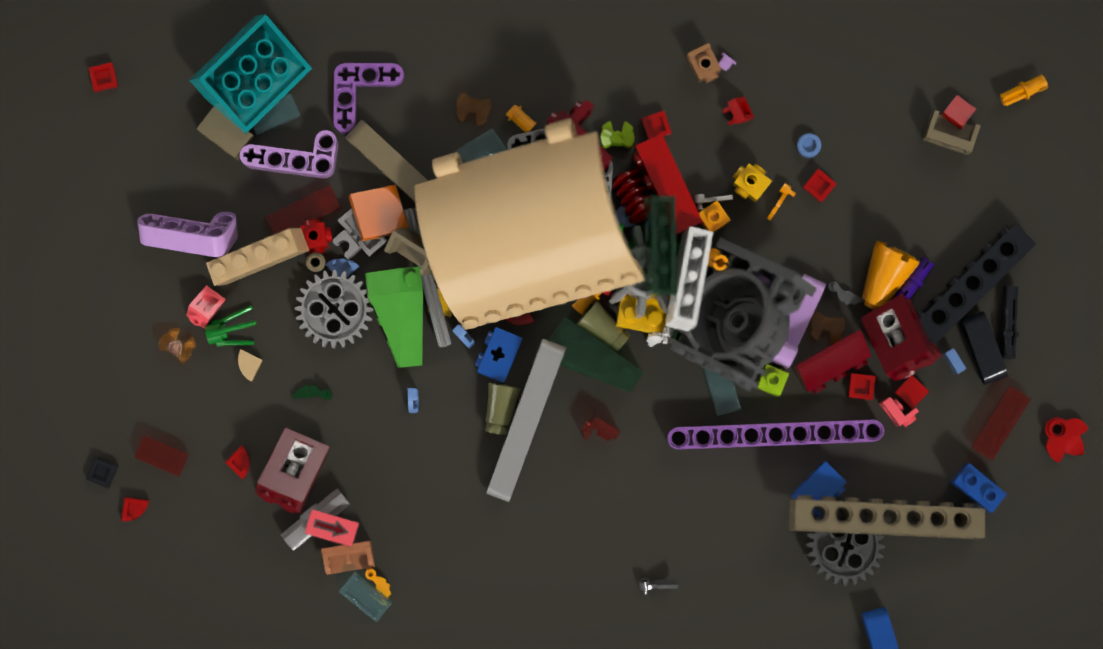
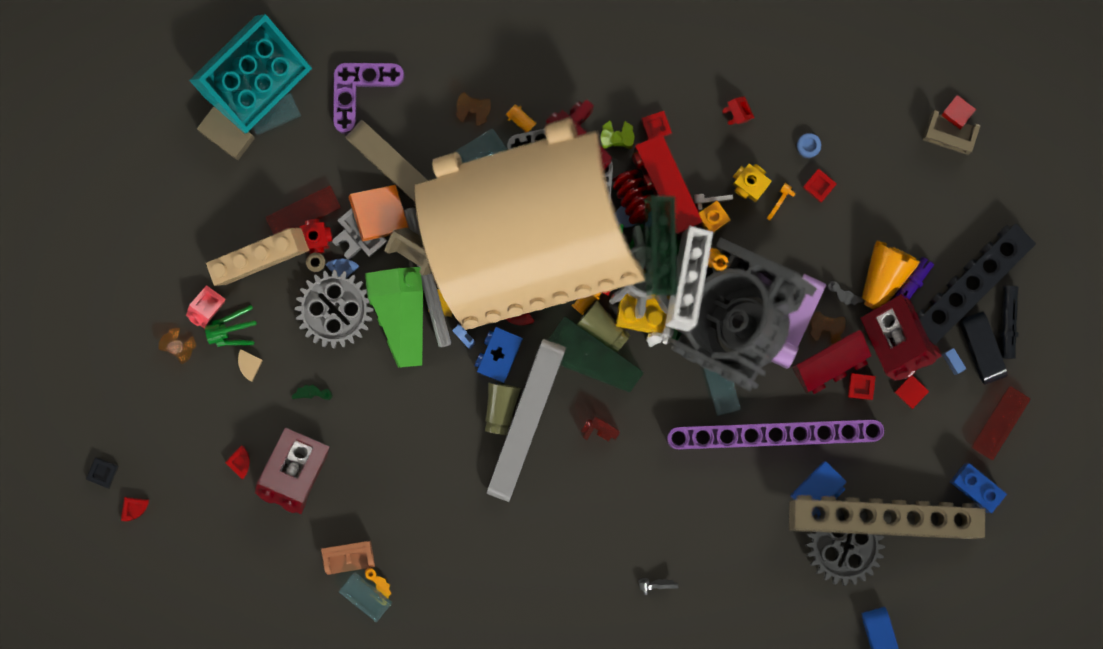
red tile [89,62,119,92] -> none
clear red plate [134,435,189,477] -> none
lavender beam [137,212,238,257] -> none
lavender beam [240,130,338,178] -> none
light grey piece [280,488,351,551] -> none
coral tile [305,510,359,547] -> none
medium blue tile [408,388,419,413] -> none
medium nougat brick [686,43,721,83] -> none
lavender piece [719,53,737,71] -> none
lime brick [757,364,789,397] -> none
coral bracket [879,397,919,427] -> none
light orange axle [1000,74,1048,106] -> none
red plate [1045,417,1088,462] -> none

